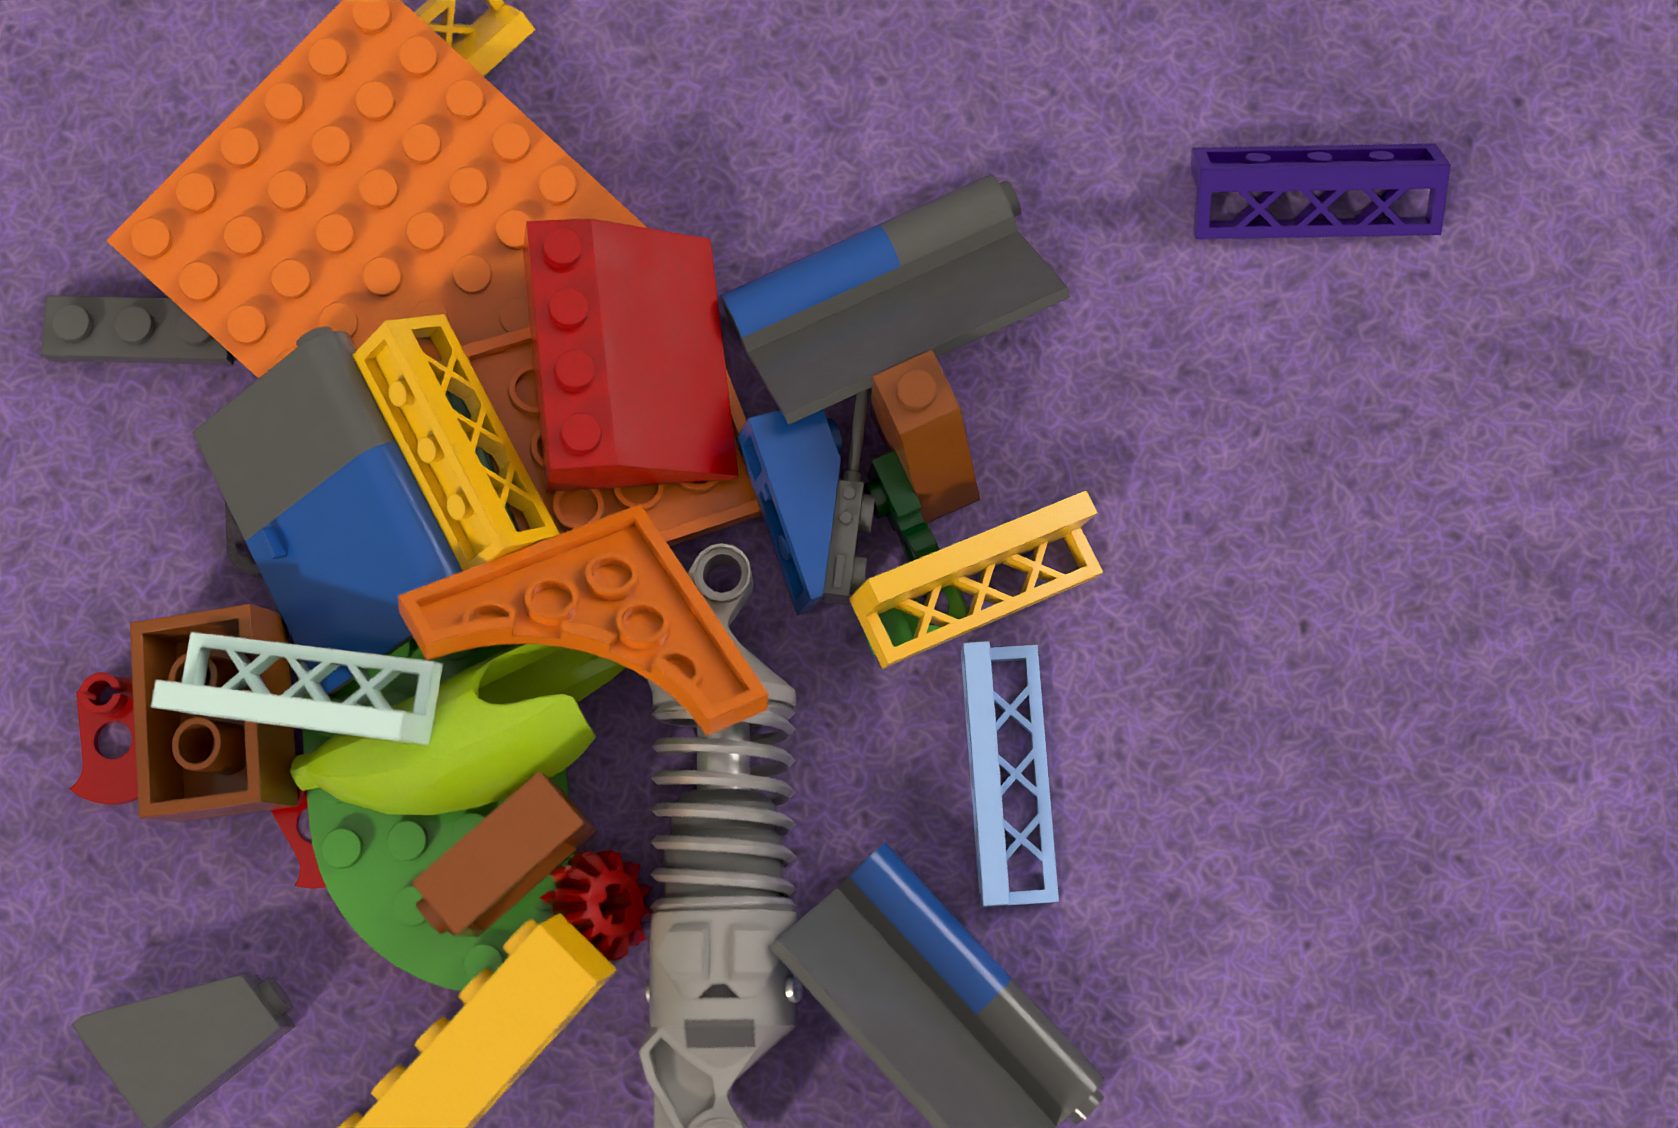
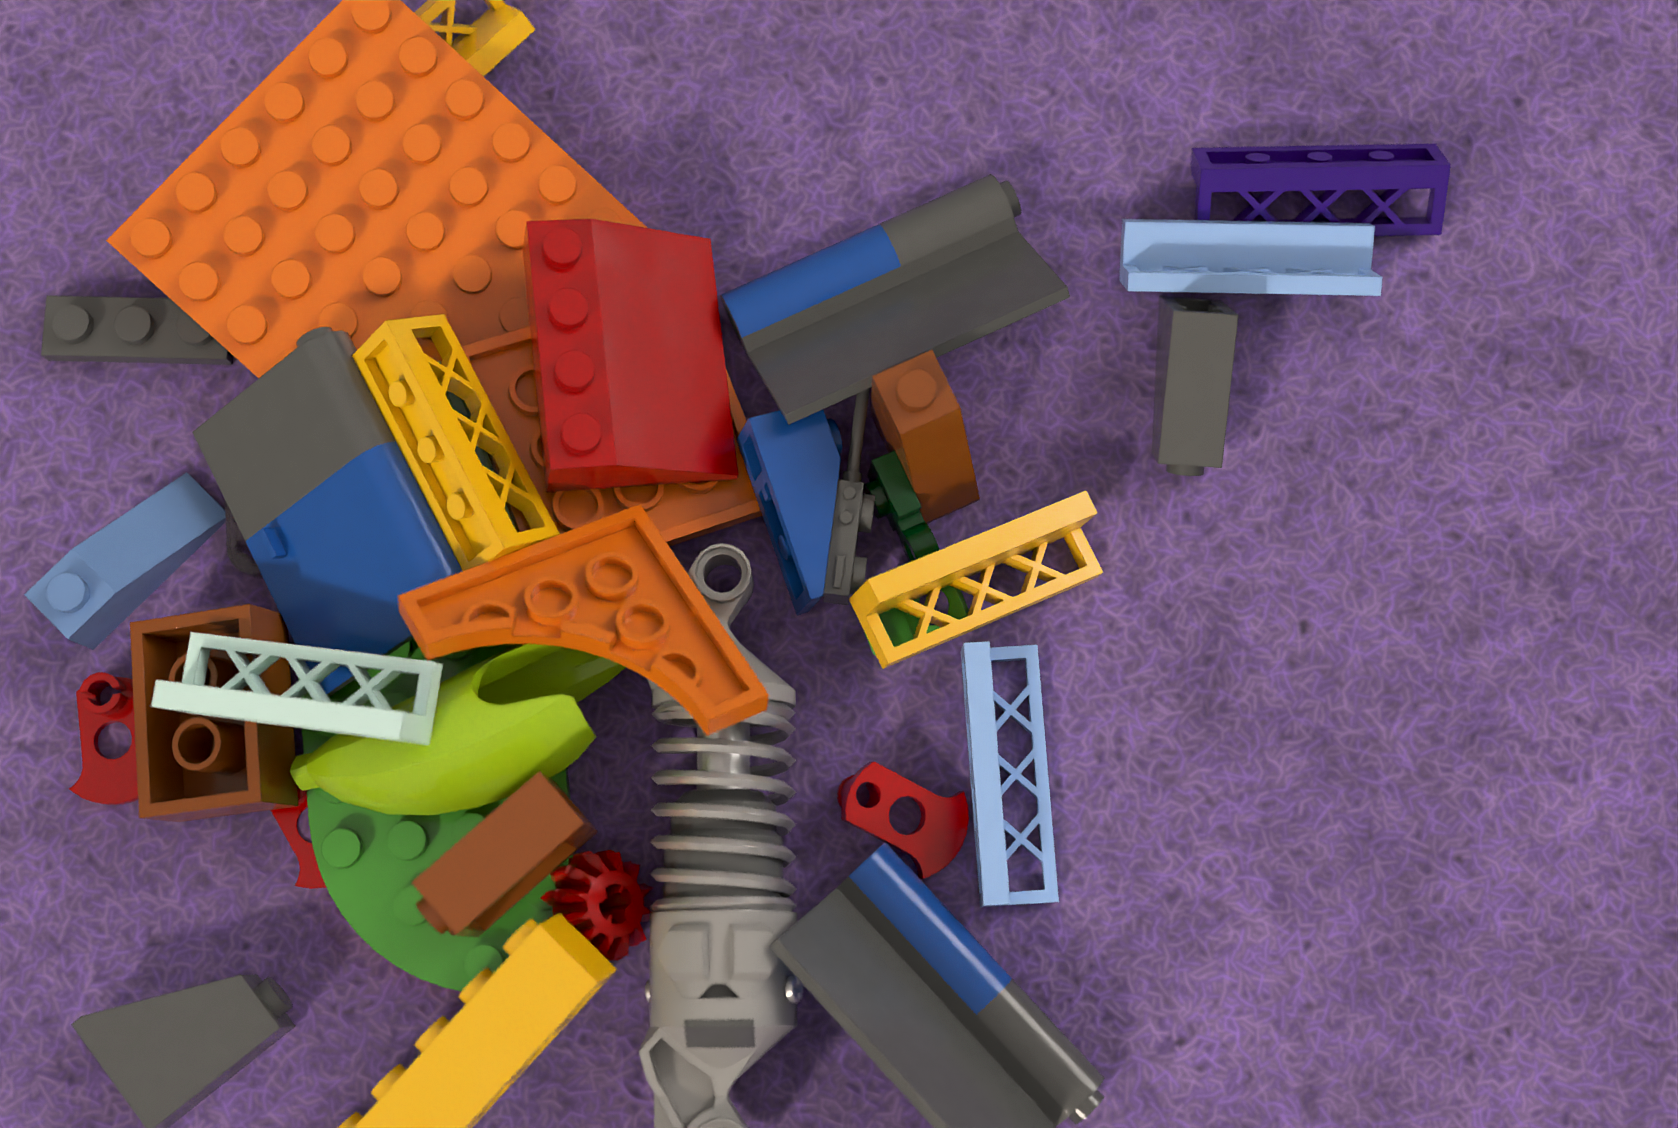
none -> medium blue slope [24,472,232,650]
none -> red piece [837,761,969,879]
none -> light blue fence [1120,219,1383,296]
none -> dark grey slope [1152,296,1239,476]

